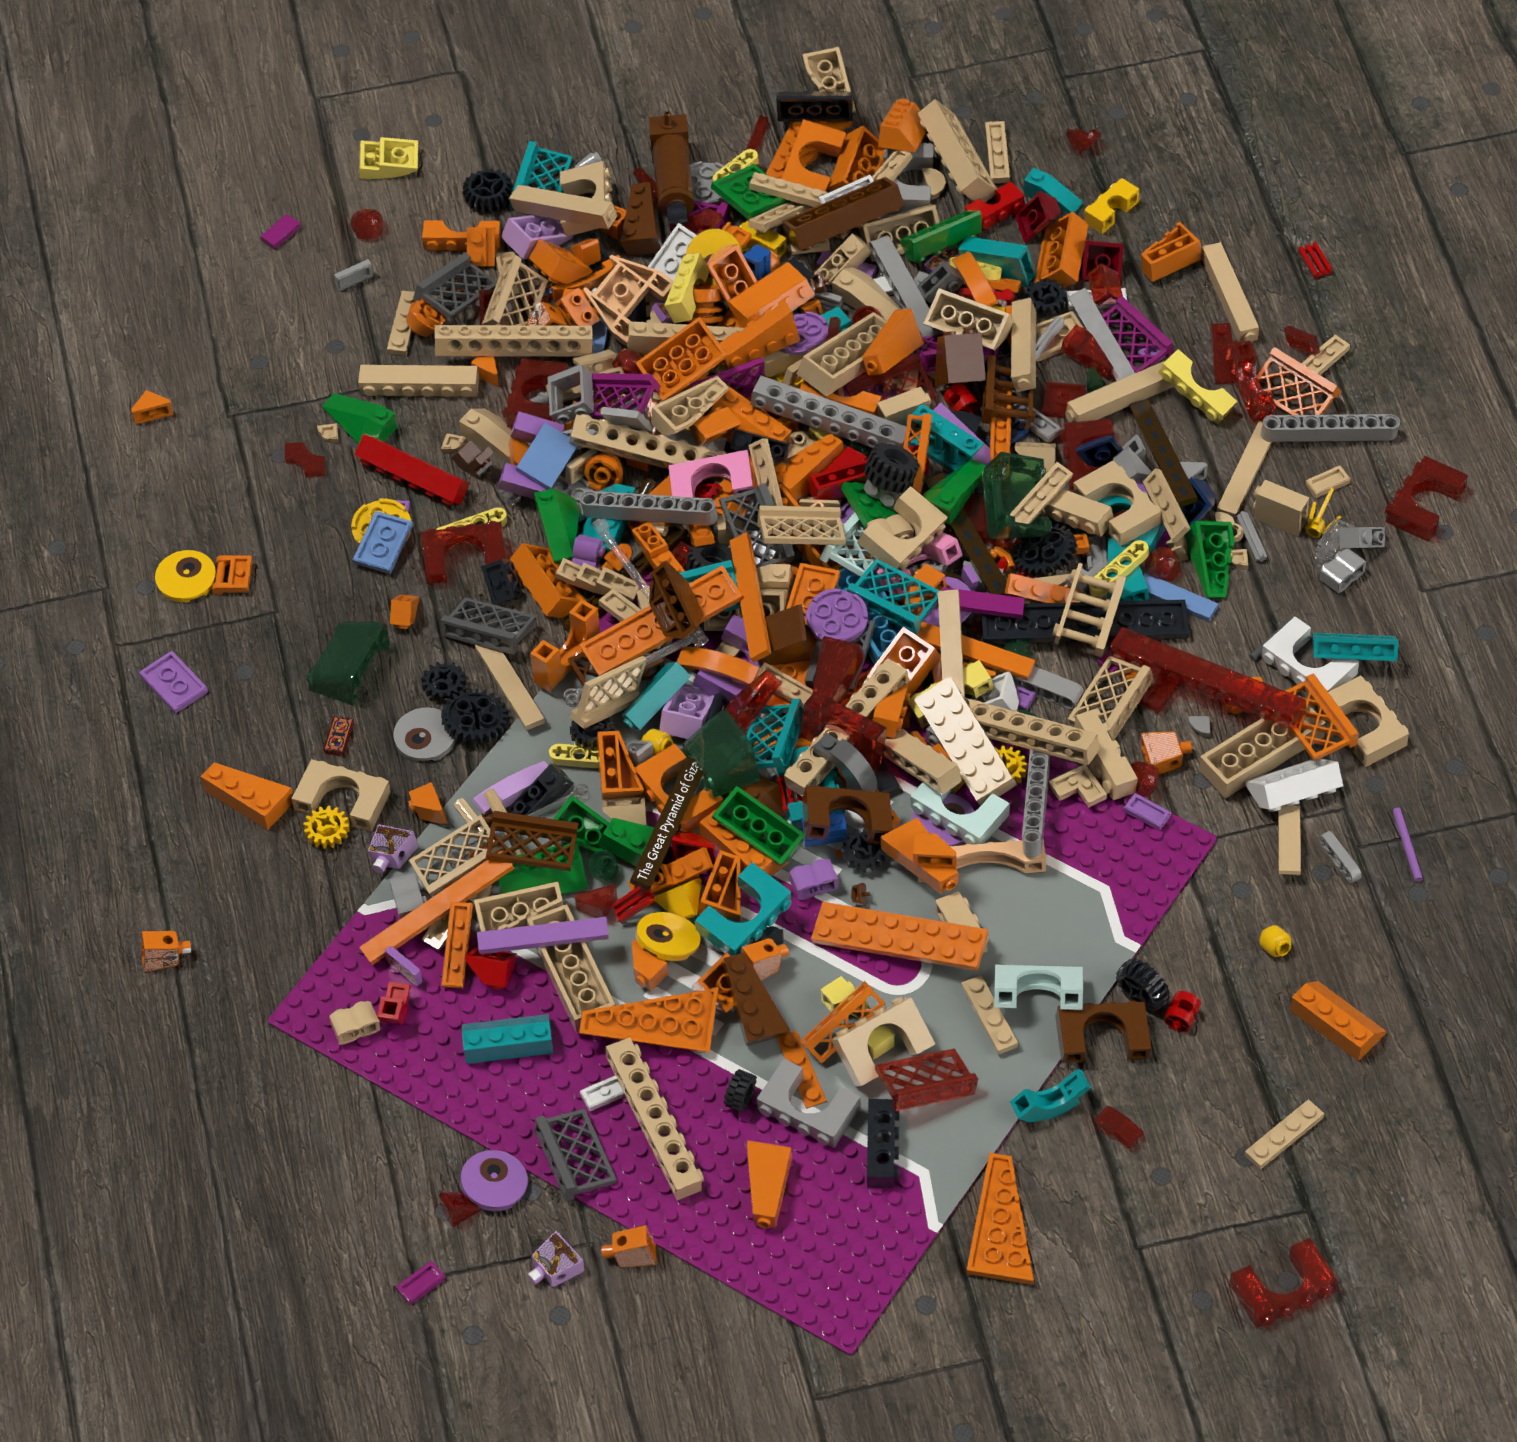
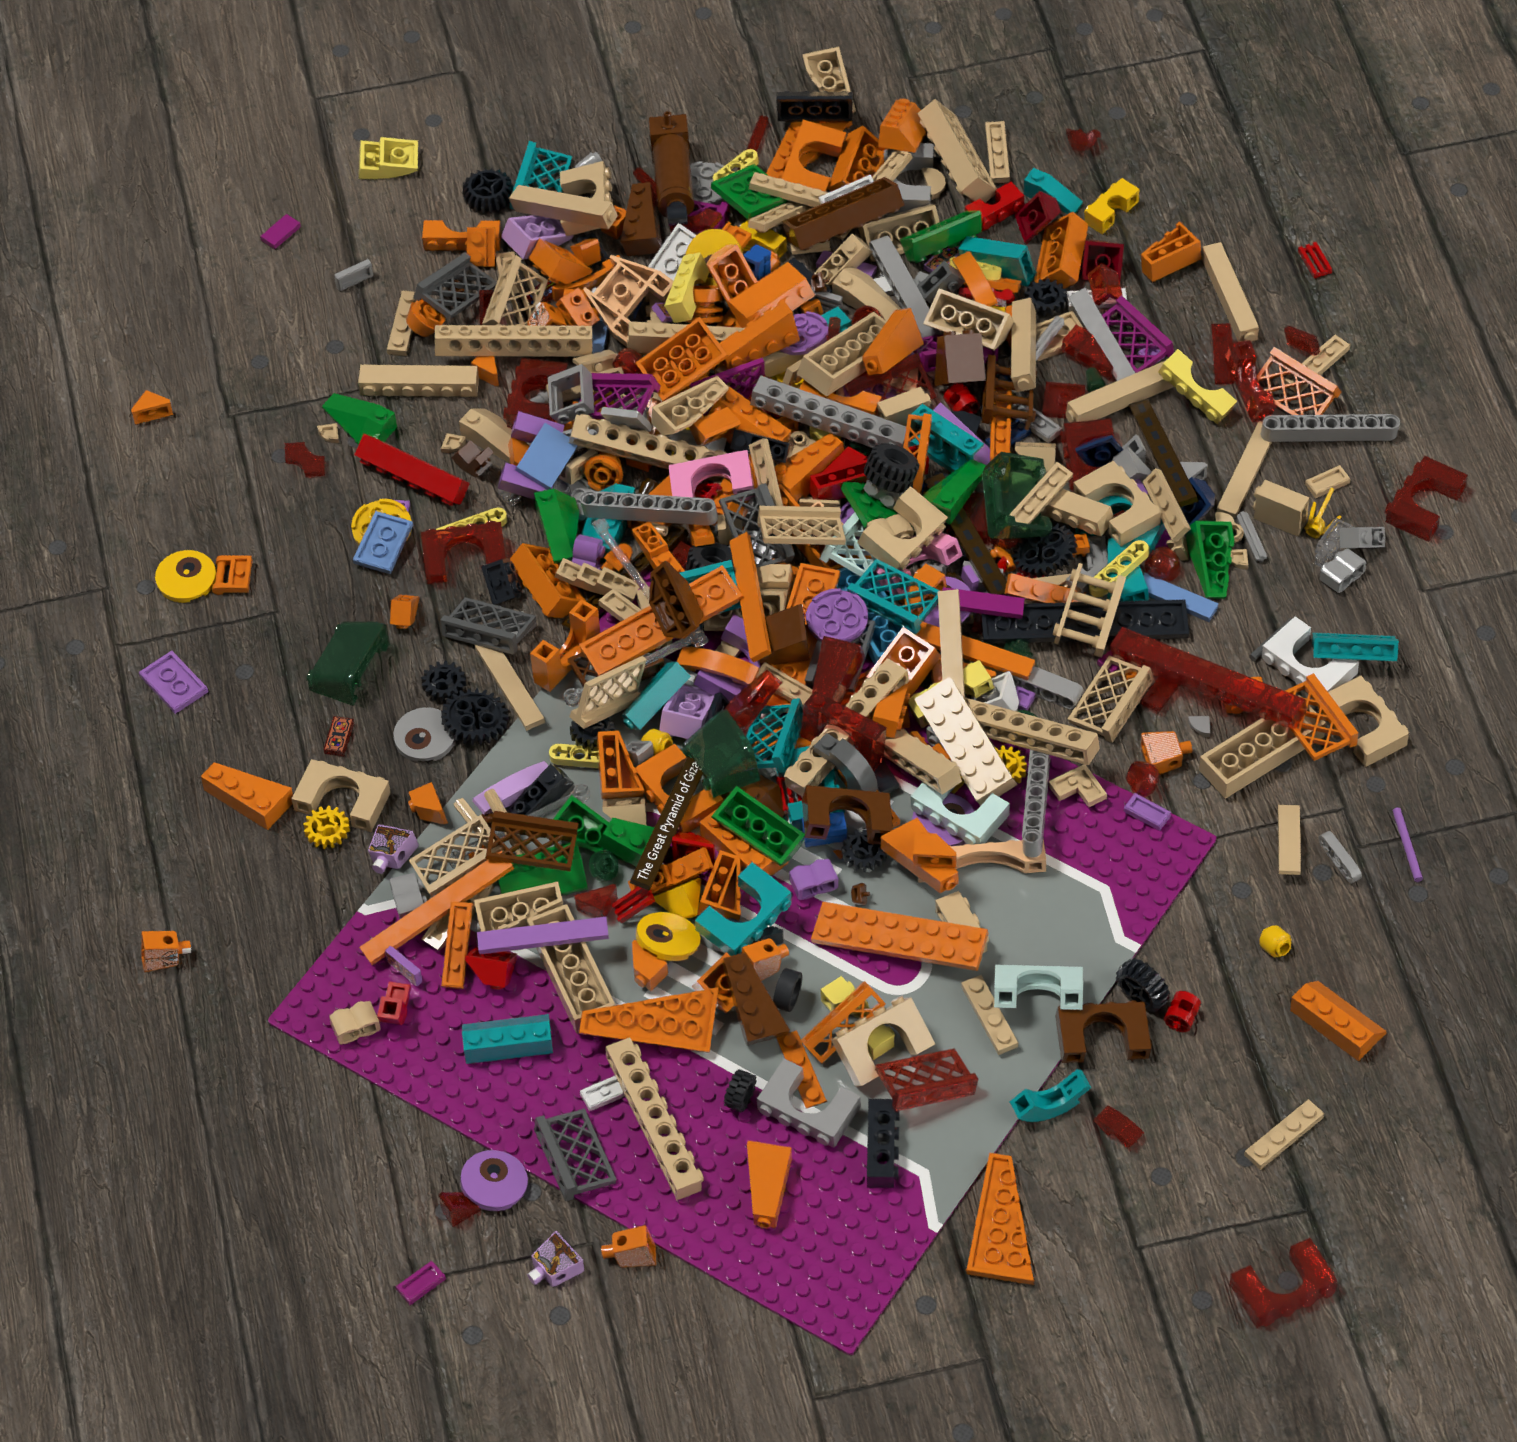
clear red hair [351,208,383,240] -> none
tan wedge [1074,708,1138,800] -> none
white slope [1245,758,1343,812] -> none
none -> black tyre [773,968,803,1012]

